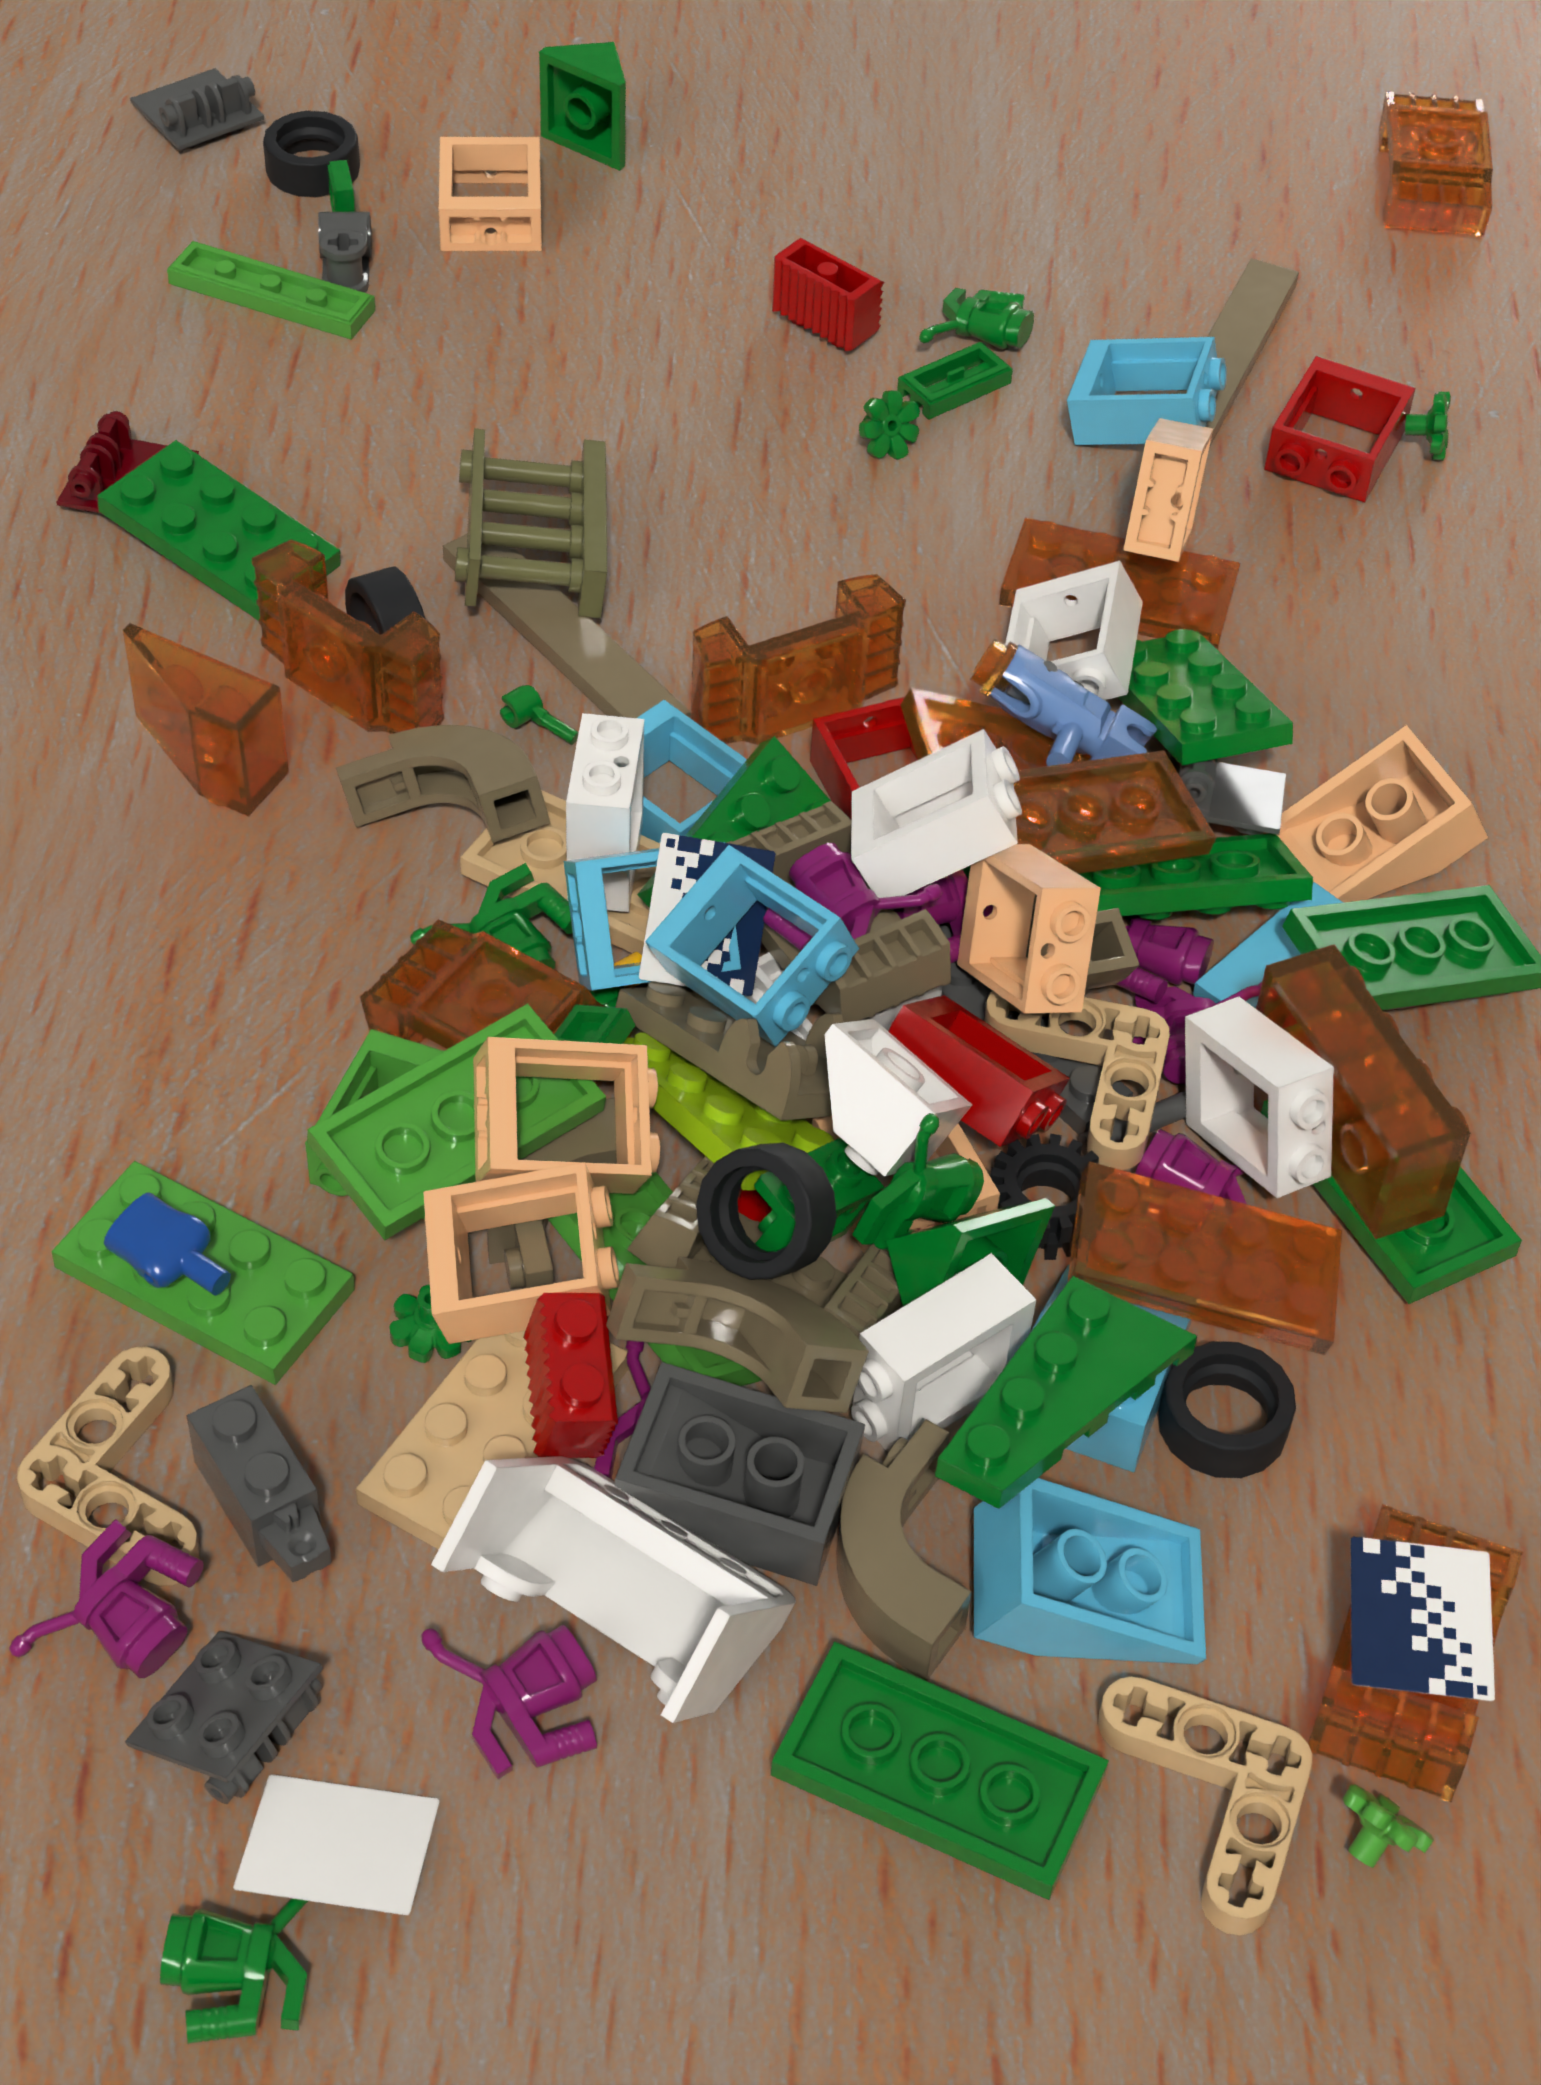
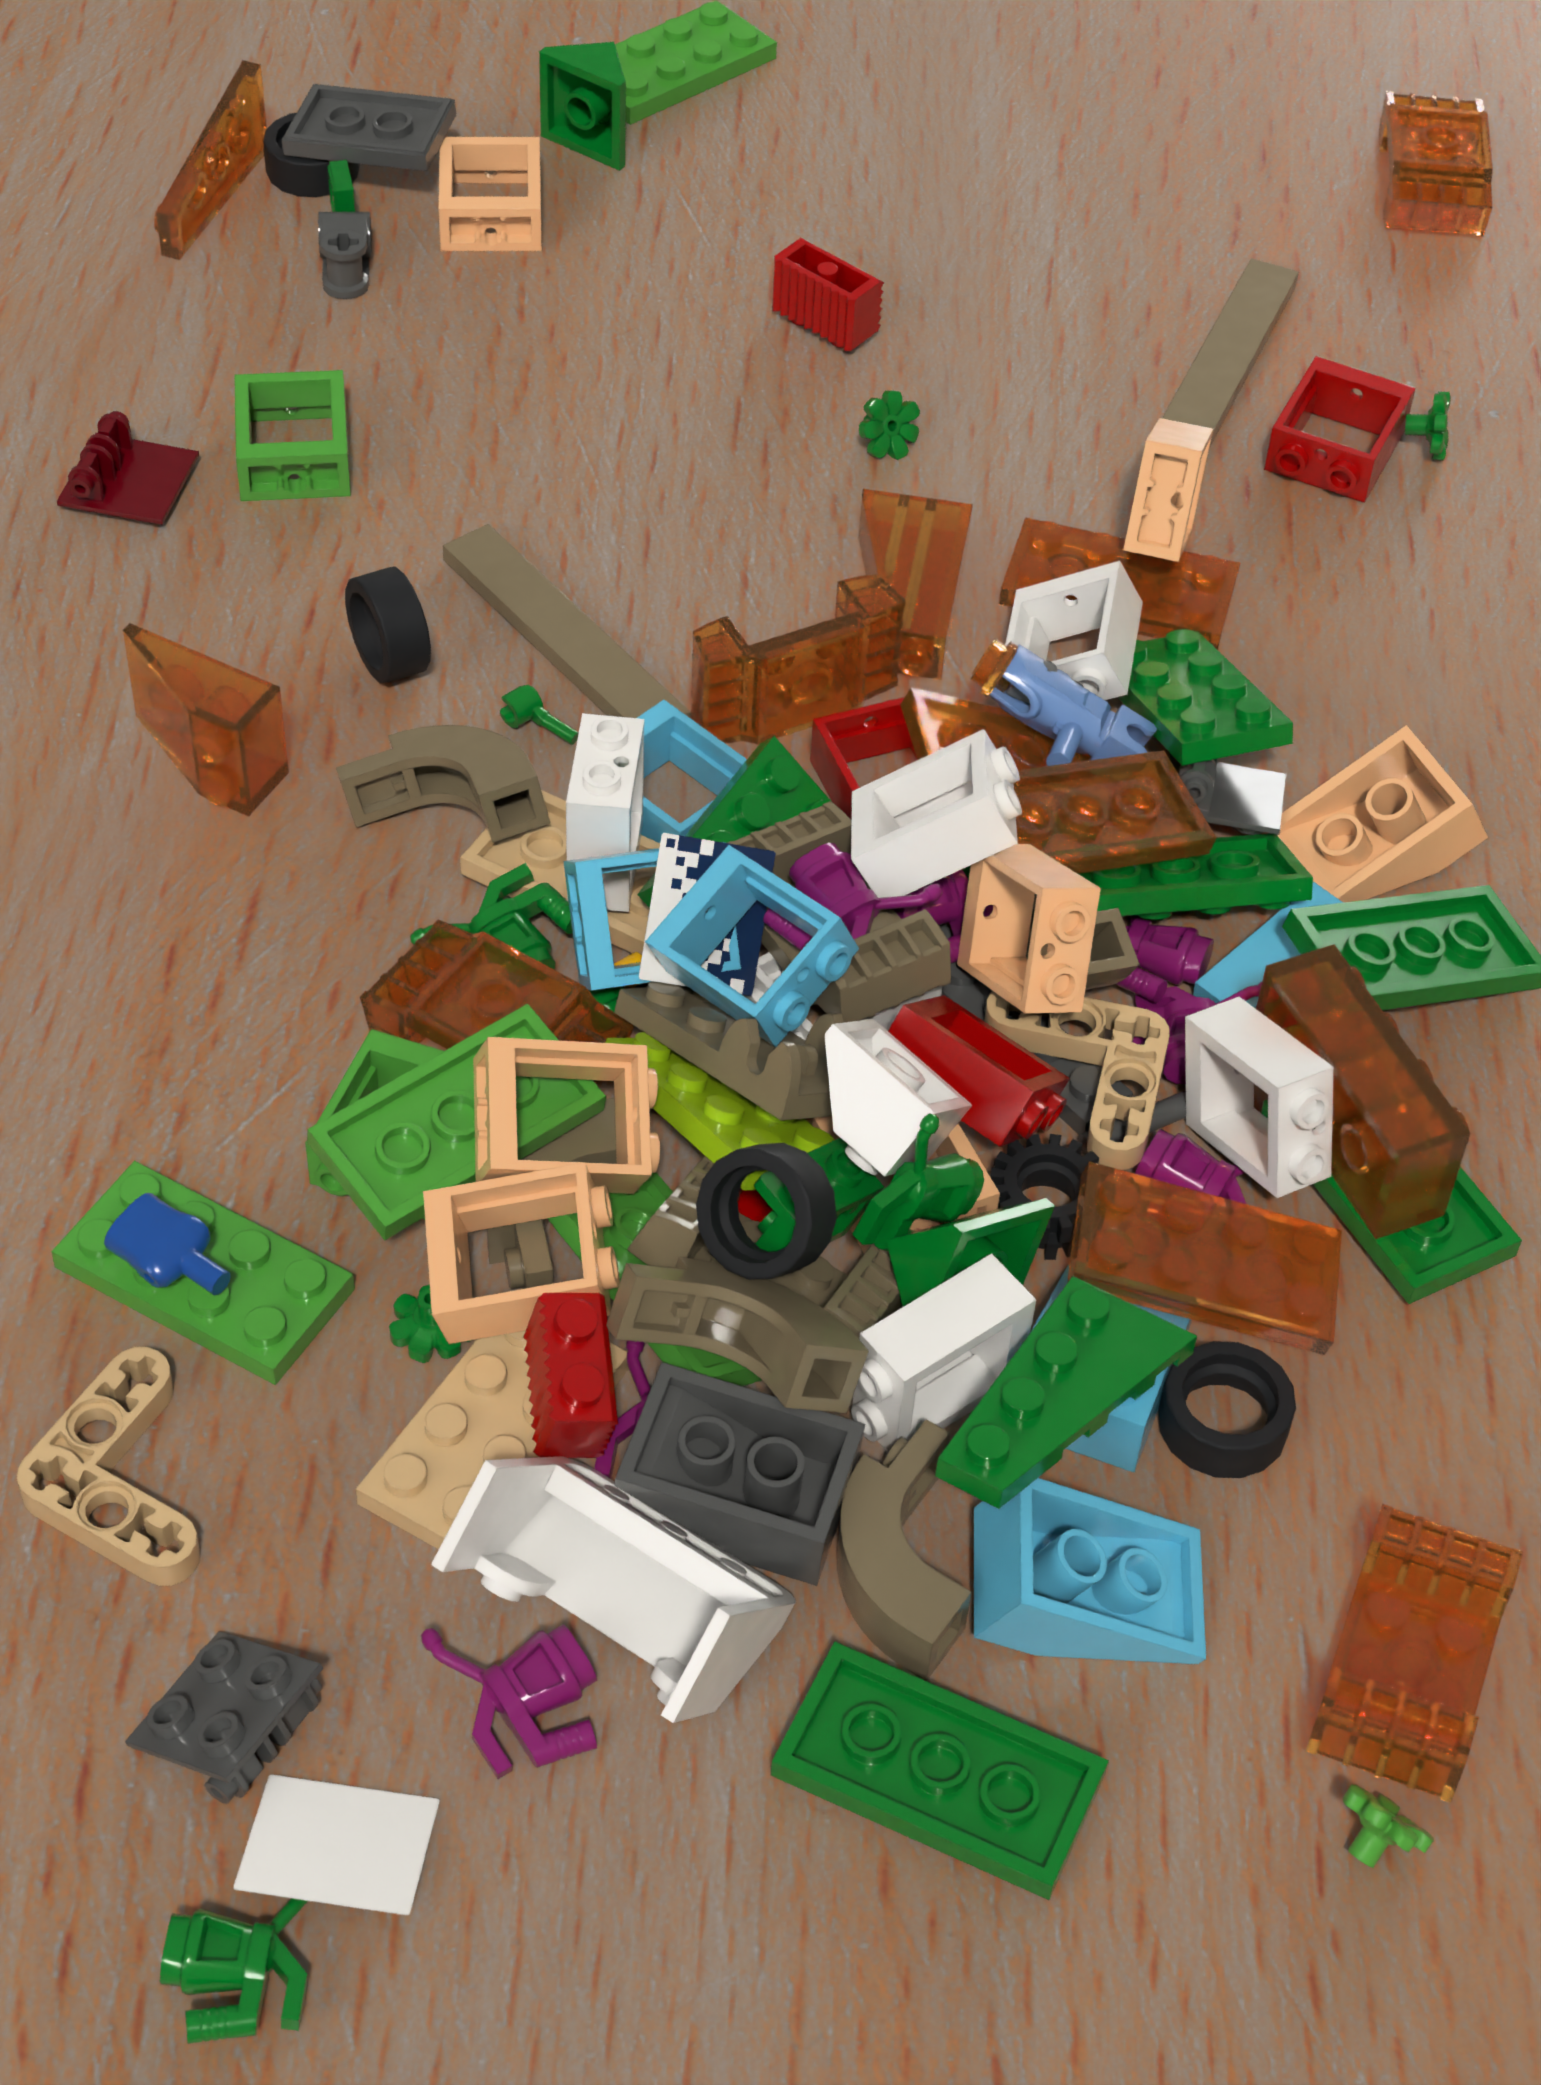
magenta piece [9,1519,204,1678] -> none
green plate [98,440,340,624] -> none
dark grey hinge [130,68,265,150] -> none
bright green tile [167,241,376,340] -> none
dark grey hinge [186,1385,332,1582] -> none
clear orange plate [252,540,444,734] -> none
olive fence [455,428,607,618] -> none
green tile [554,1004,636,1044] -> none
green tile [897,341,1013,420] -> none
green piece [919,288,1034,349] -> none
medium azure window [1067,337,1227,445] -> none
tan beam [1098,1676,1313,1936] -> none
sticker [1351,1537,1495,1701] -> none
none -> clear orange wing [154,60,267,260]
none -> bright green window [235,370,351,501]
none -> dark grey tile [281,84,456,171]
none -> bright green plate [615,0,777,125]
none -> clear orange slope [859,489,973,680]

